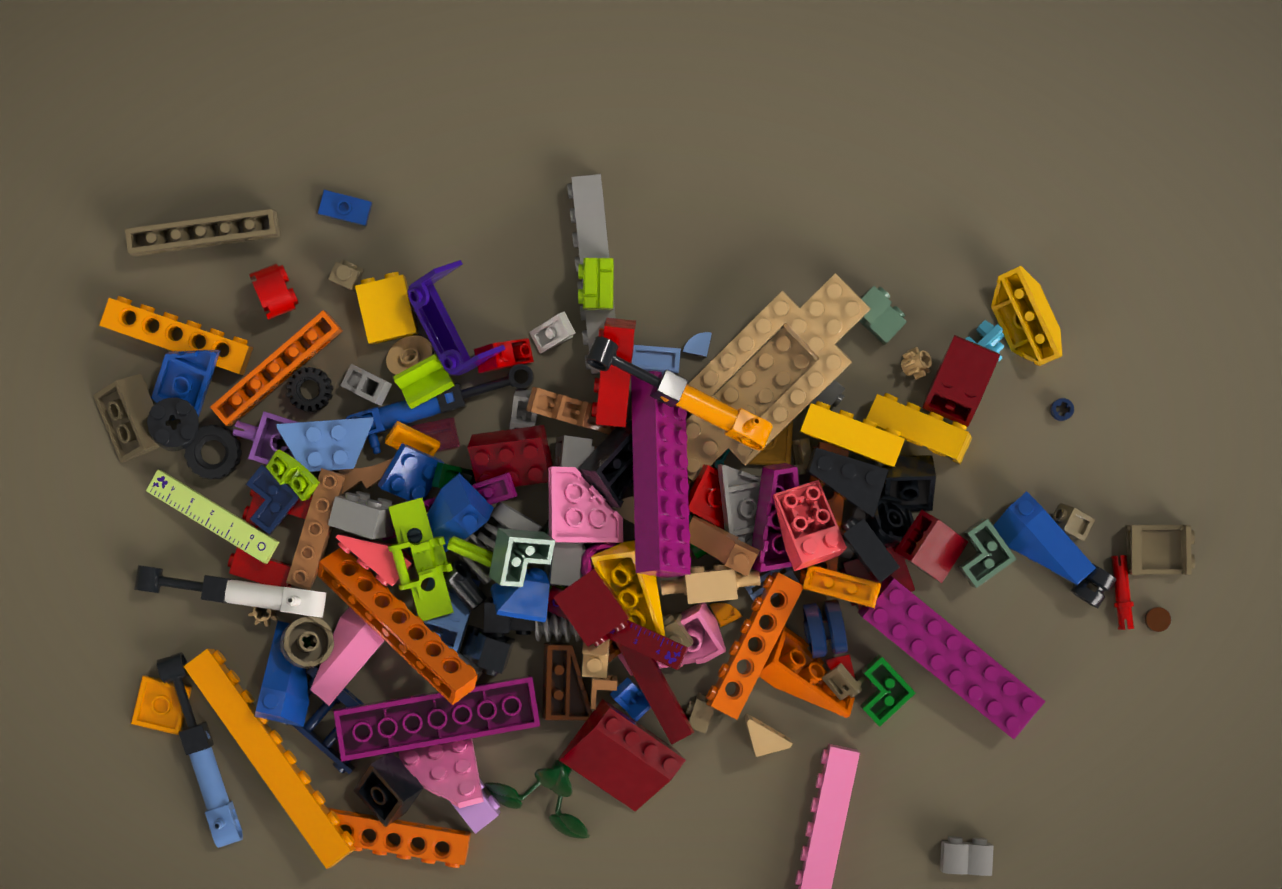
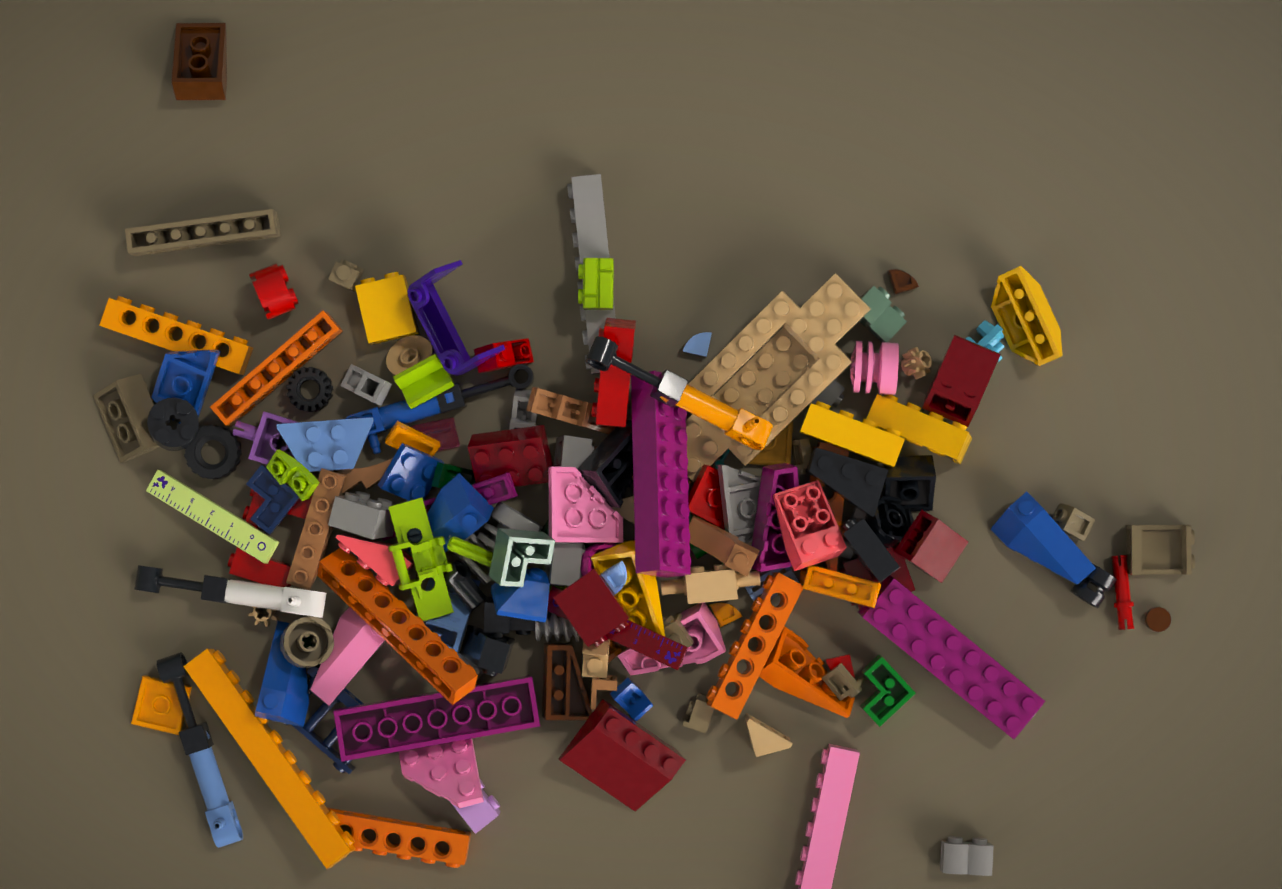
blue plate [318,190,372,226] -> none
black brick [353,753,424,827] -> none
dark green plant [484,760,590,838] -> none
white slope [529,311,576,354] -> none
dark red tile [616,642,694,745] -> none
light blue tile [632,345,681,373] -> none
dark blue wheel [803,599,848,658] -> none
sand green brick [958,518,1016,588] -> none
dark blue bush [1050,398,1074,421] -> none
none -> reddish brown slope [172,23,227,100]
none -> light blue tile [601,561,627,594]
none -> bright pink wheel [850,341,899,395]
none -> reddish brown tile [887,269,919,295]

